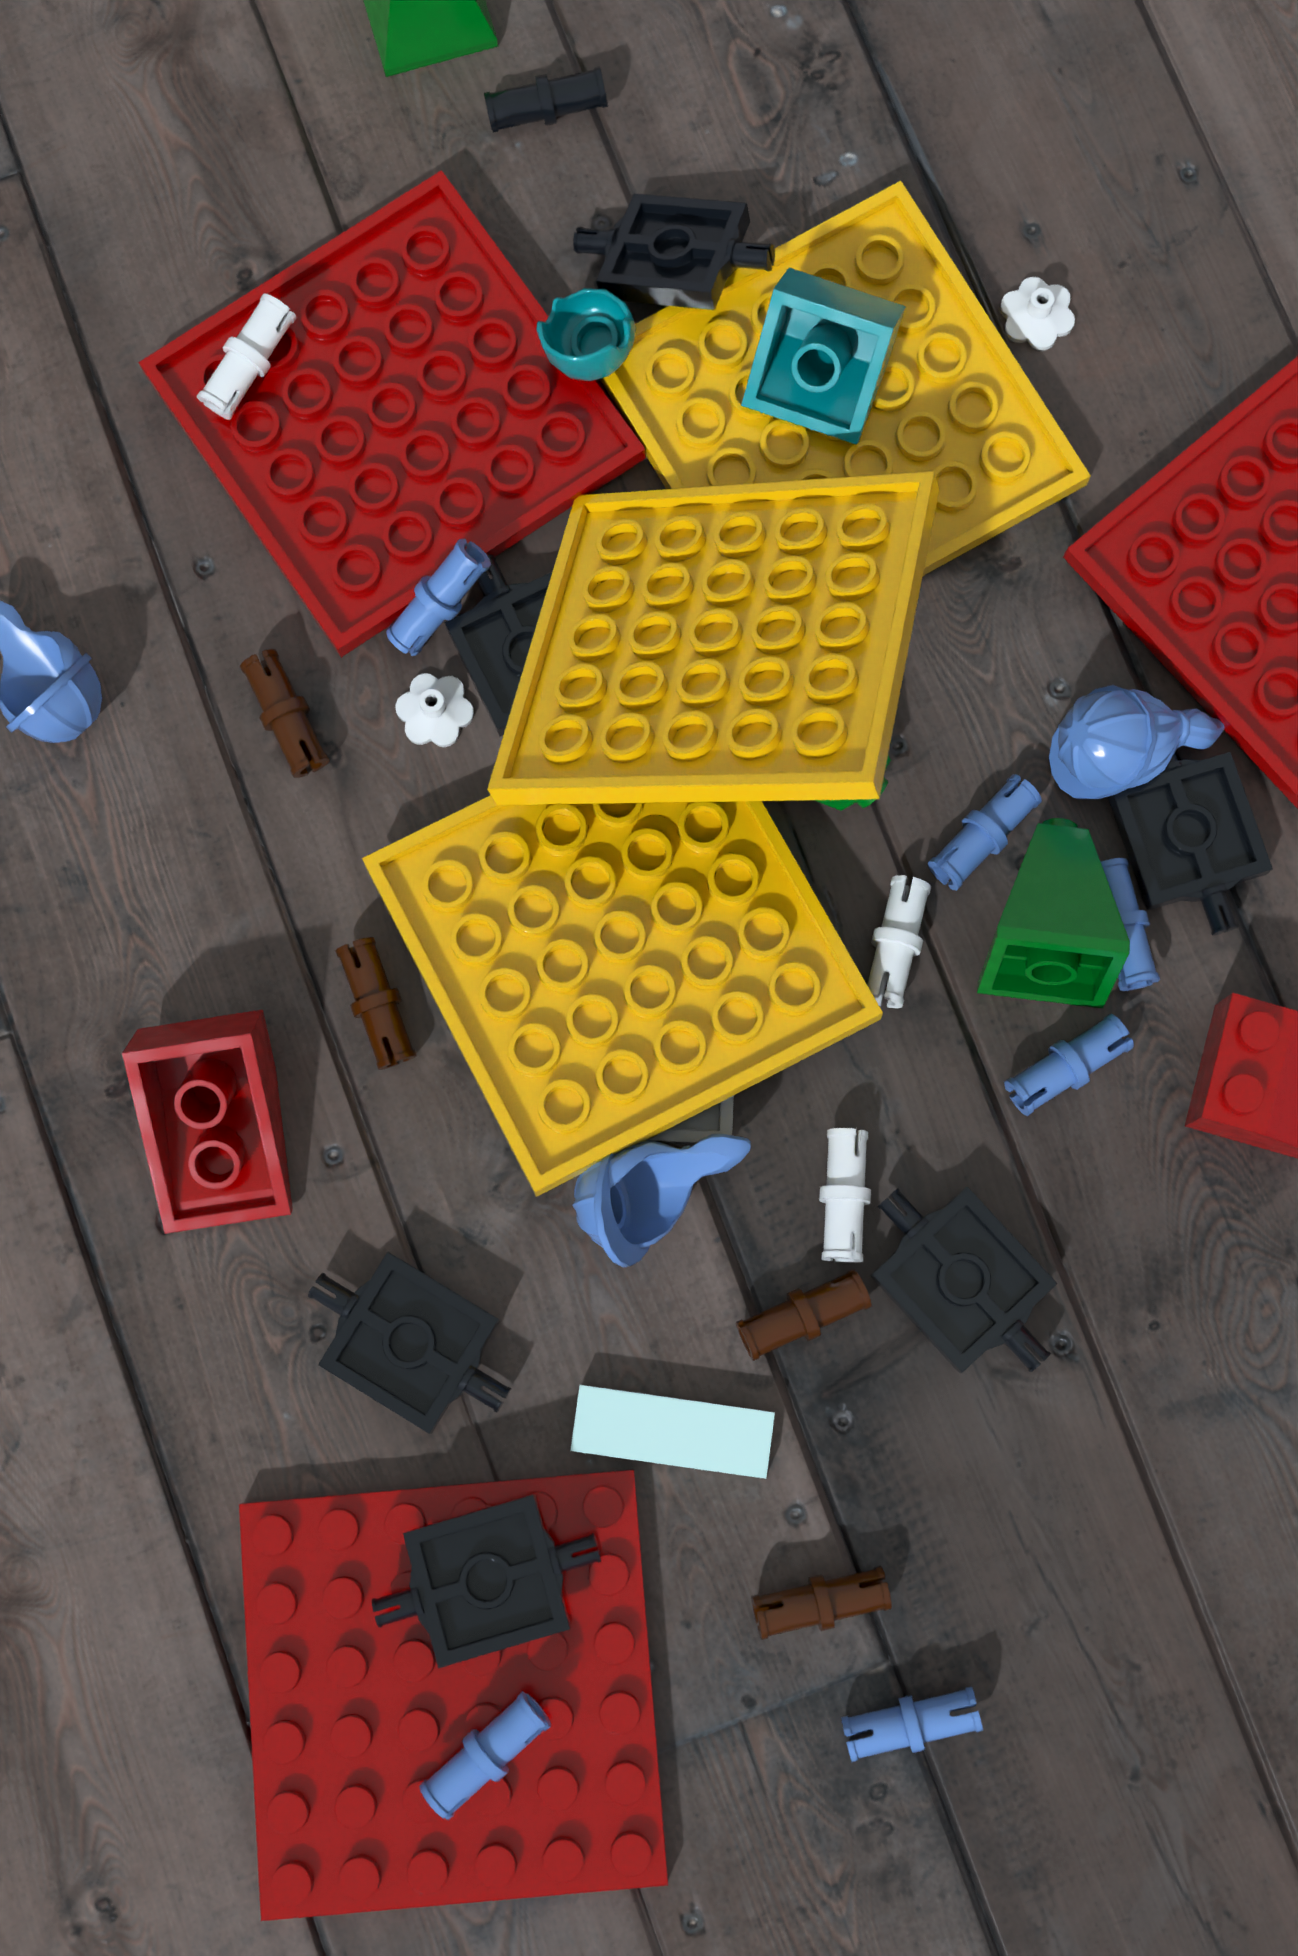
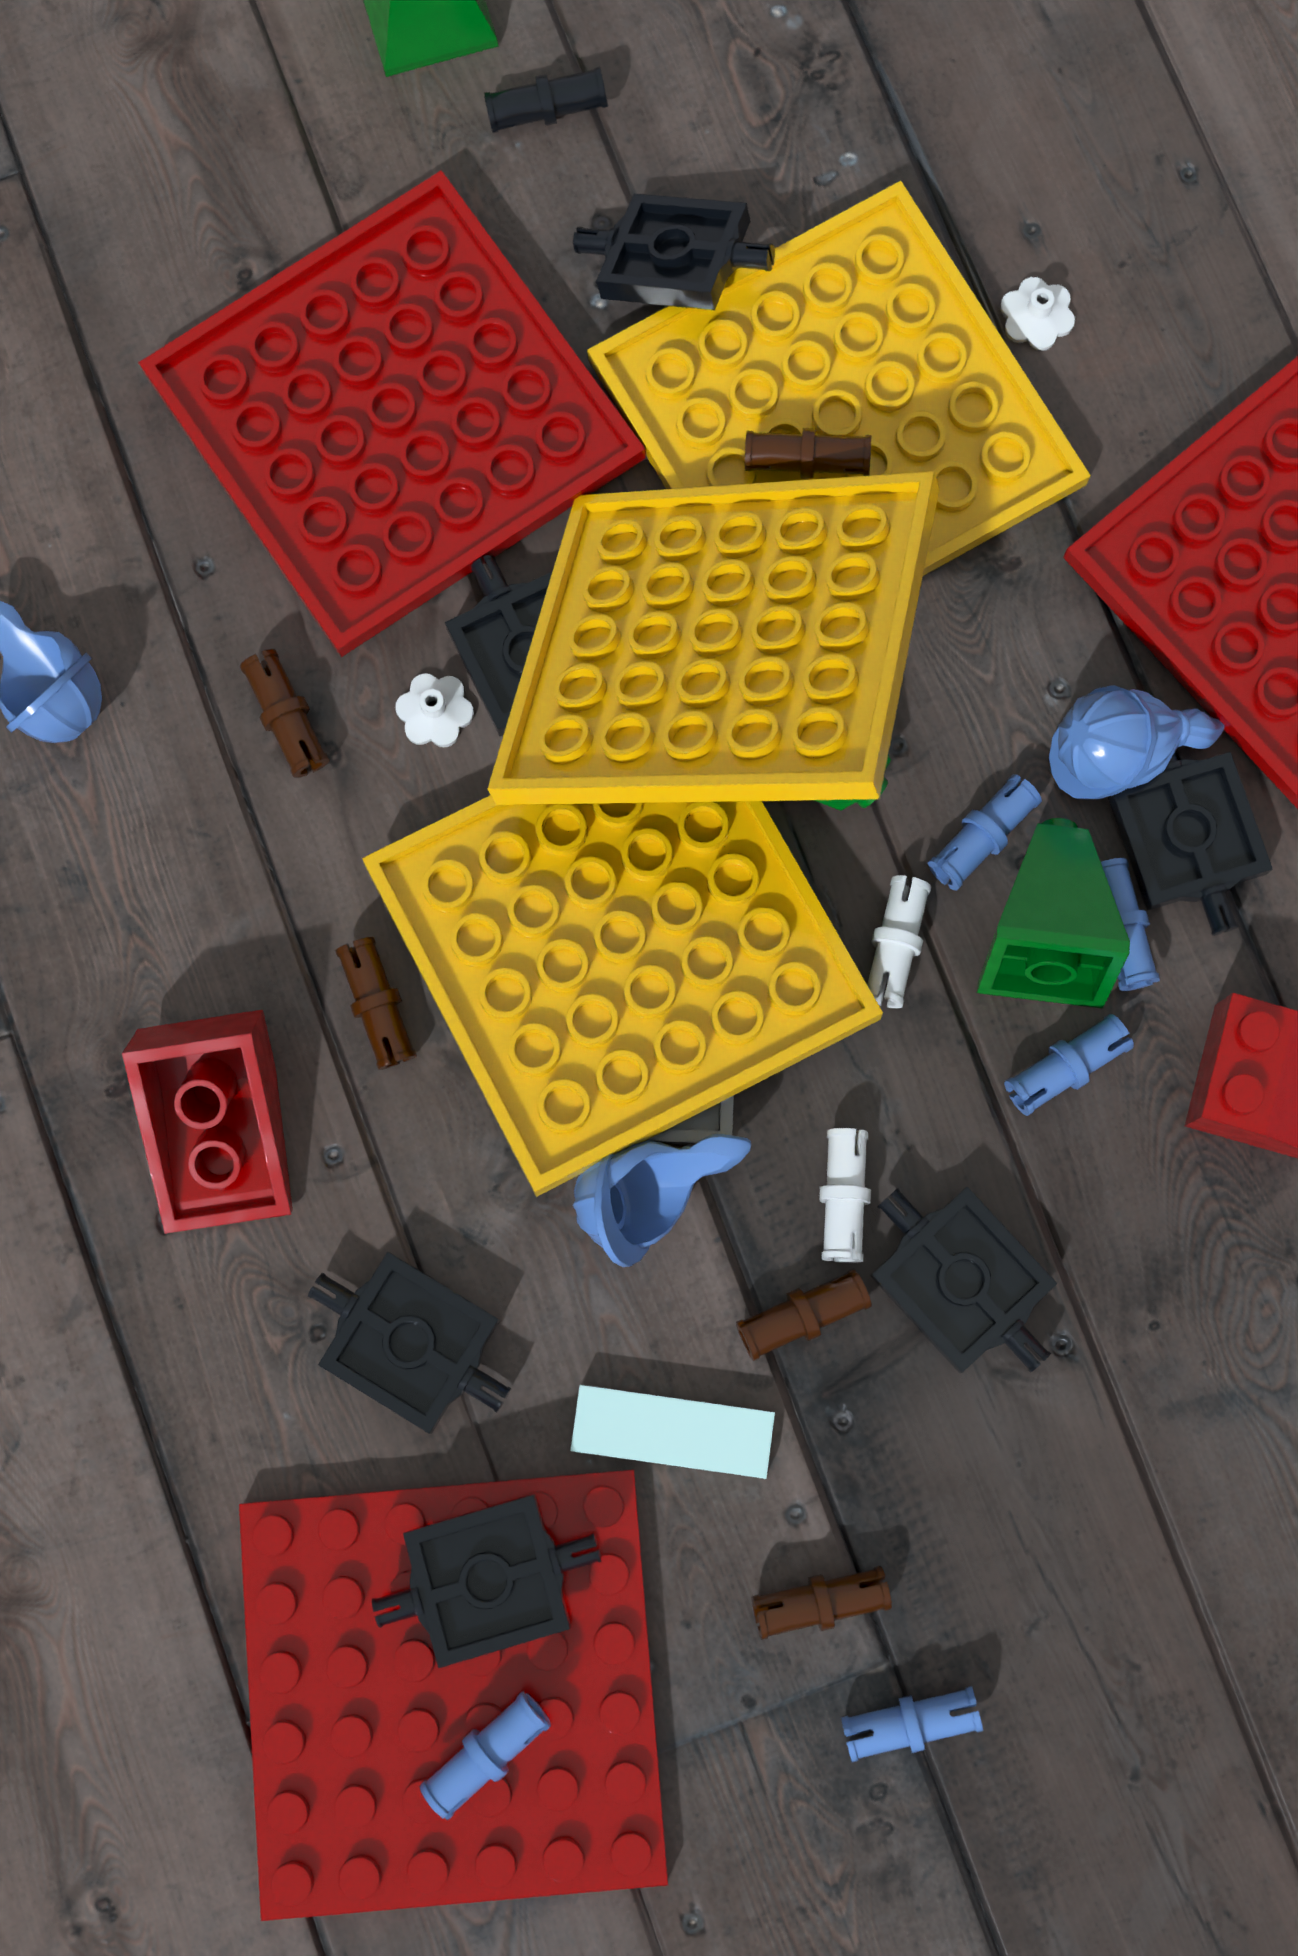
white pin [196,293,297,420] -> none
medium blue pin [386,539,491,656] -> none
teal hair [536,288,636,381] -> none
teal slope [741,268,906,445] -> none
none -> reddish brown pin [745,428,872,478]

